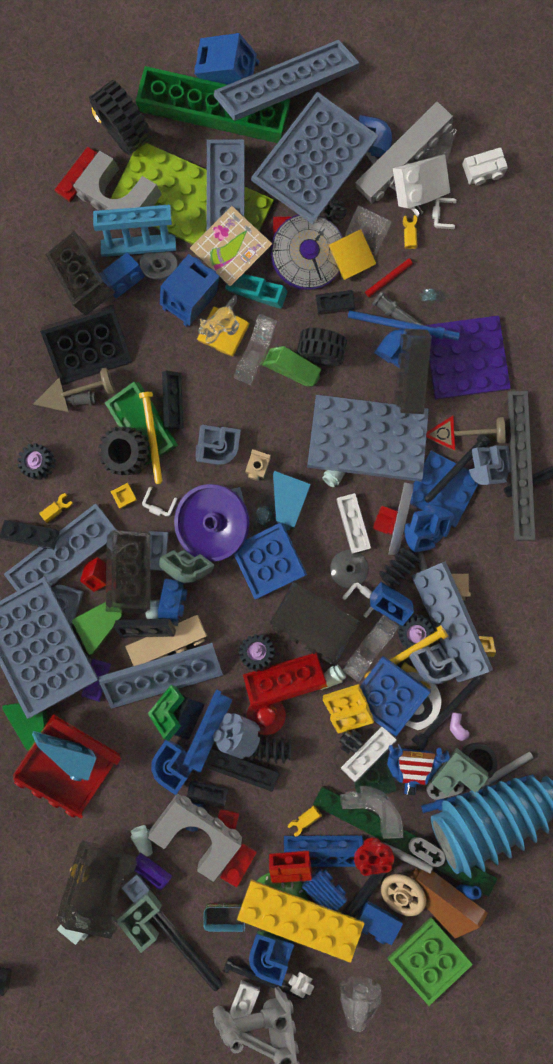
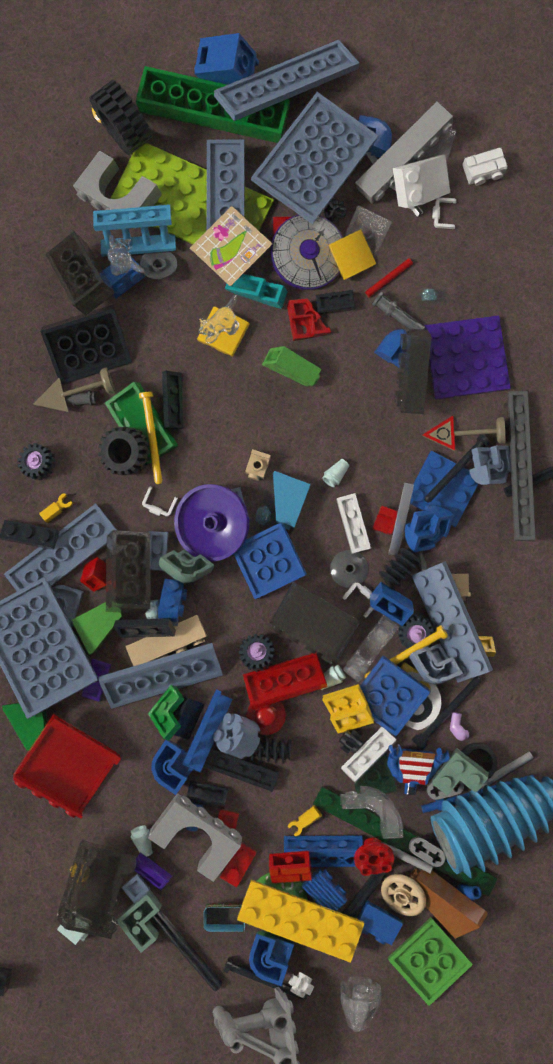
dark azure slope [32,731,96,781] -> none
red plate [54,147,97,202] -> none
yellow plate [111,483,137,509] -> none
blue container [160,254,219,327] -> none
sand blue brick [196,425,241,465] -> none
white hinge [229,980,260,1019] -> none
clear arch [234,314,277,385] -> none
black tyre [296,328,347,367] -> none
sand blue plate [307,395,429,482] -> none
blue bar [348,310,460,340] -> none
yellow bar [402,215,417,249] -> none
none -> clear animal [108,235,144,276]
none -> red slope [287,298,331,341]

